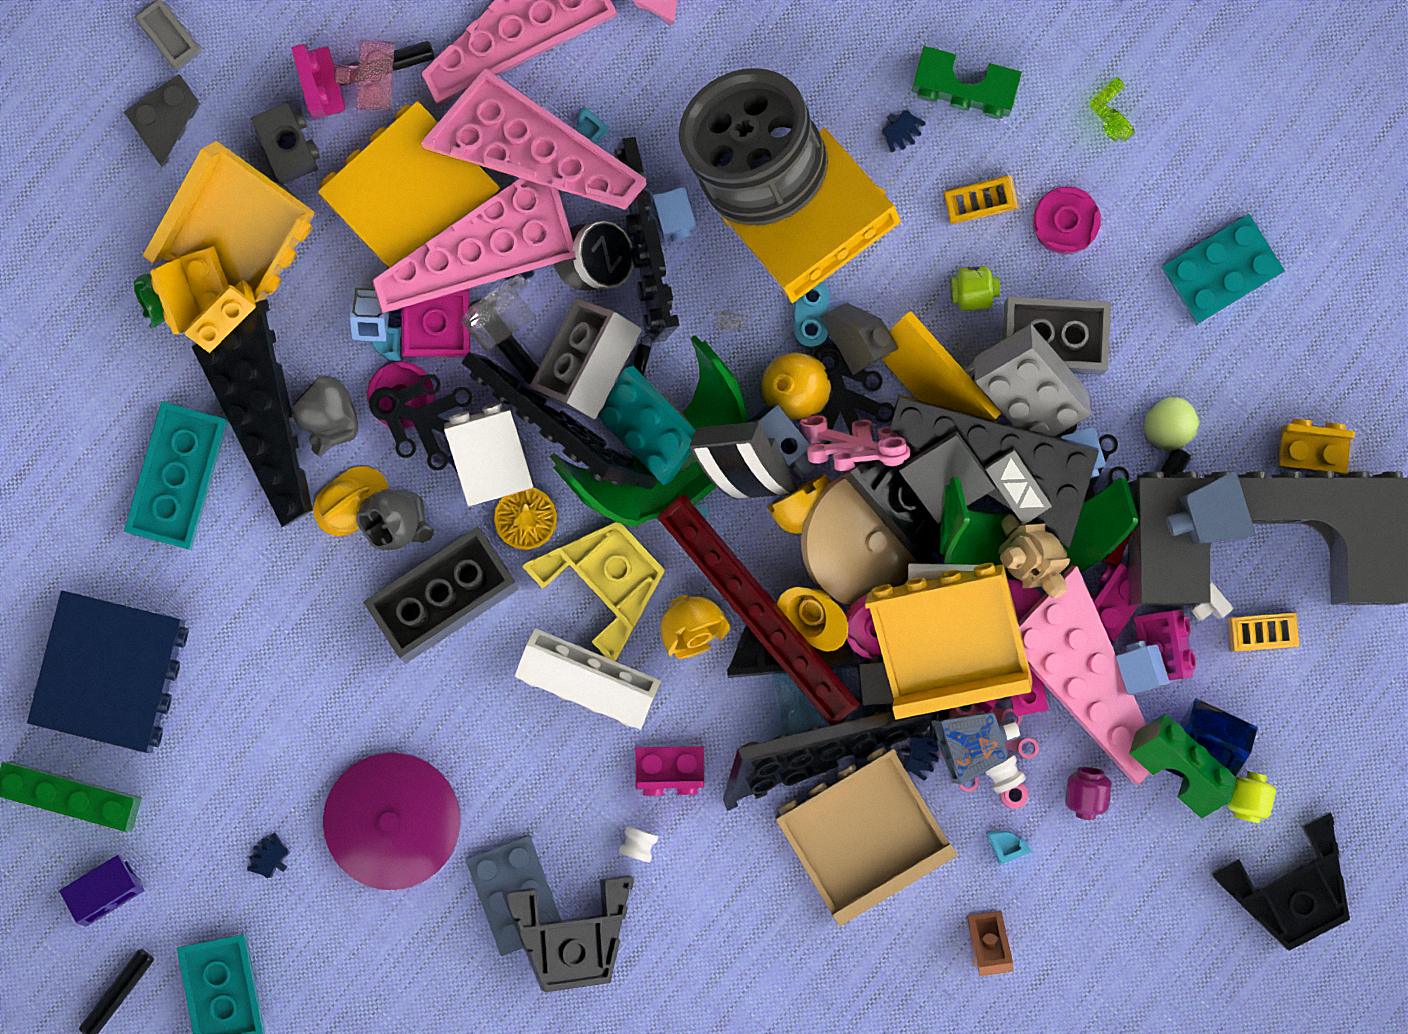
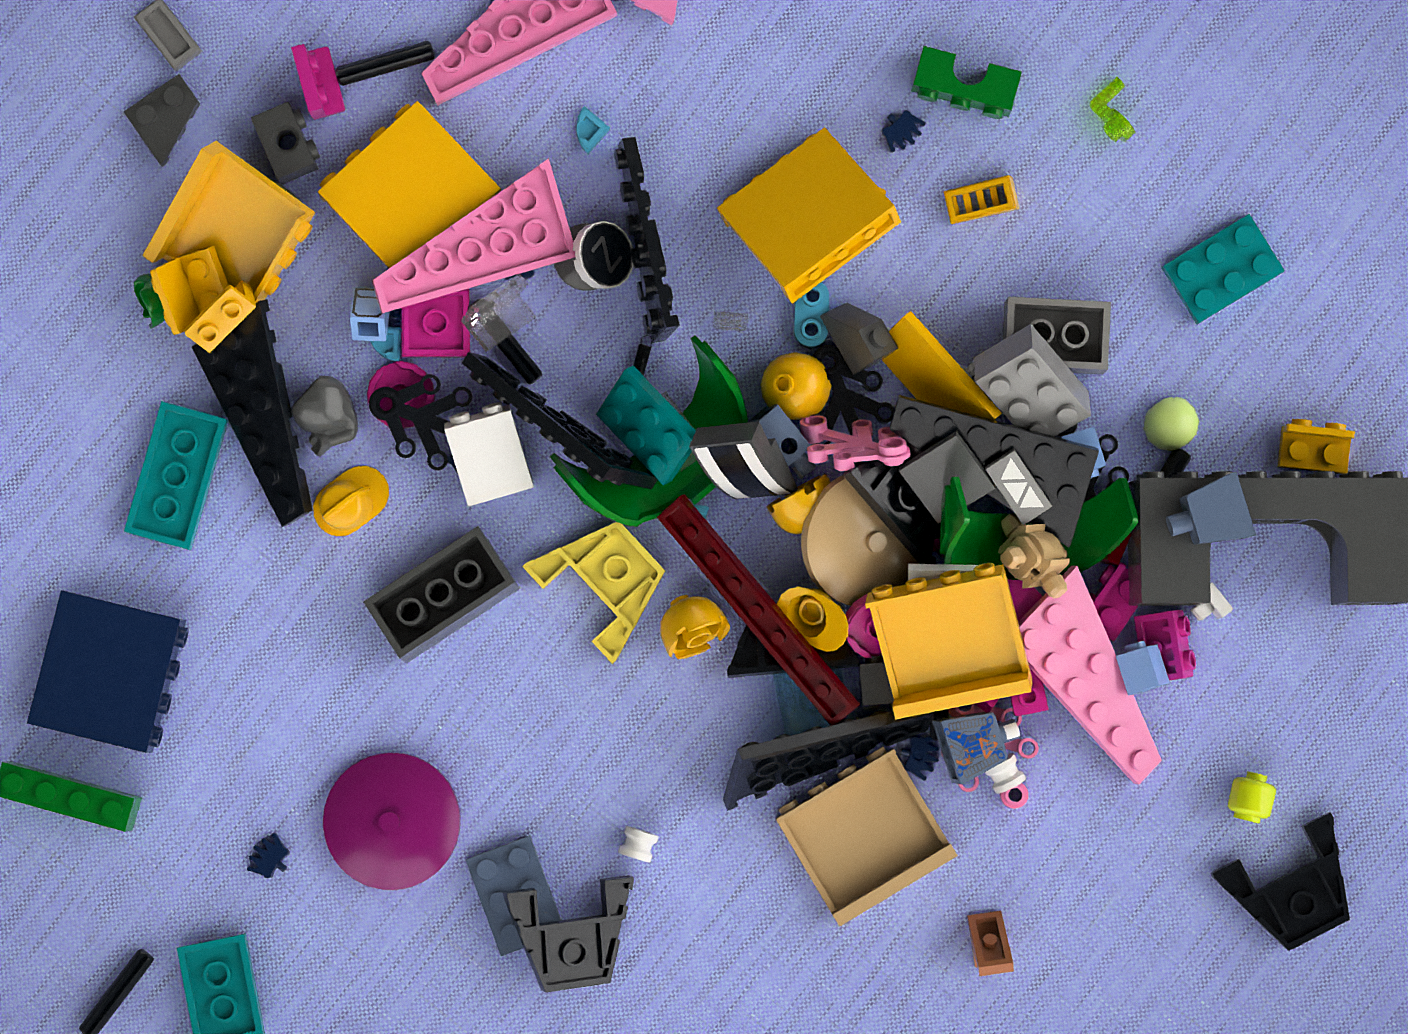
dark purple hinge [59,855,145,927] -> none
clear pink plate [334,40,395,111] -> none
dark grey piece [357,489,434,551] -> none
bright pink wing [421,68,647,210] -> none
yellow wheel [494,488,558,550] -> none
white brick [514,628,661,730] -> none
light grey brick [529,298,642,420] -> none
dark pink bracket [635,746,704,796] -> none
light blue brick [653,187,696,242] -> none
dark grey wheel [679,68,828,225] -> none
lime head [950,266,1000,311] -> none
medium azure tile [986,830,1032,865] -> none
dark pink tile [1033,187,1101,254] -> none
magenta head [1065,767,1112,820] -> none
green arch [1129,714,1237,819] -> none
clear blue slope [1164,698,1258,778] -> none
yellow slope [1227,613,1299,652] -> none

